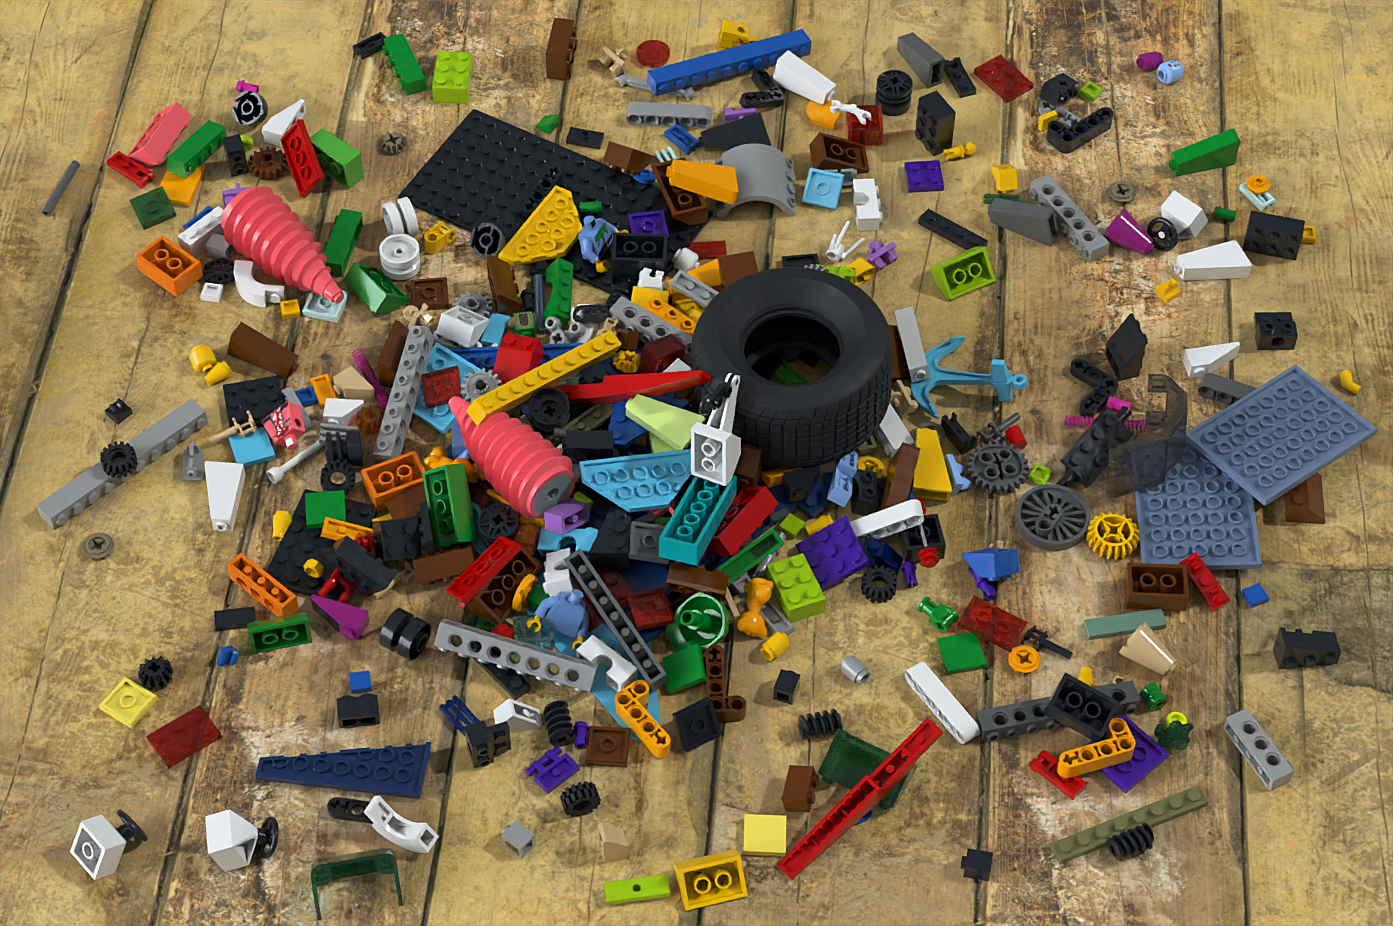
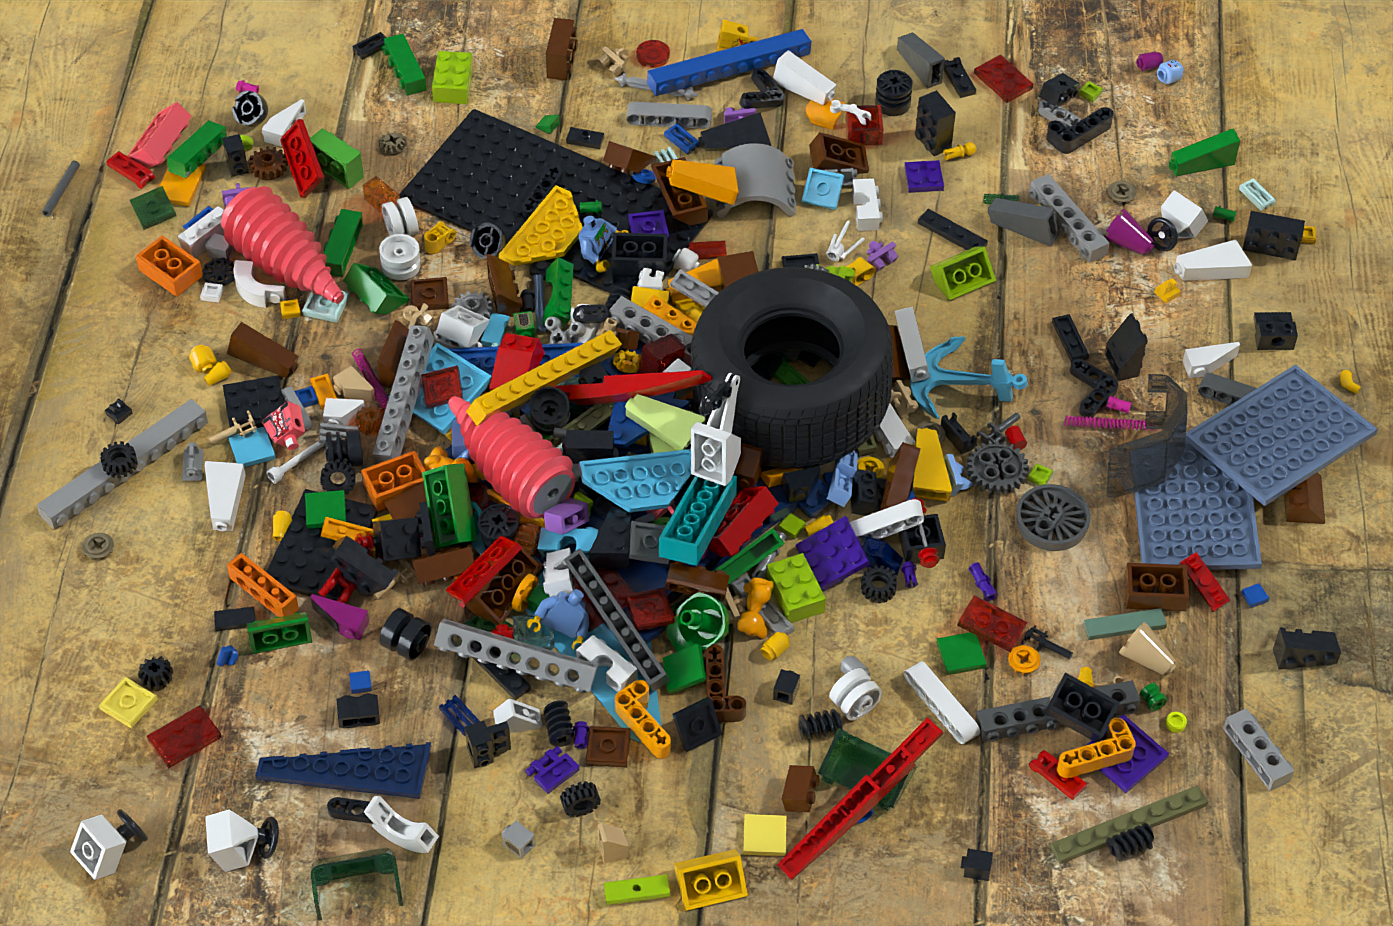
yellow tile [304,559,324,578] -> none
light grey gear [460,368,502,404] -> none
green connector [917,596,959,633] -> none
blue slope [962,548,1019,581] -> none
yellow arch [991,164,1018,193] -> none
yellow tile [1038,110,1058,132] -> none
black plate [1056,406,1133,488] -> none
yellow gear [1086,511,1139,560] -> none
clear green hips [1154,720,1194,751] -> none
light orange piece [1246,175,1271,194] -> none
none -> clear orange brick [363,176,400,214]
none -> white wheel [829,668,882,720]
none -> black tile [1052,314,1089,362]

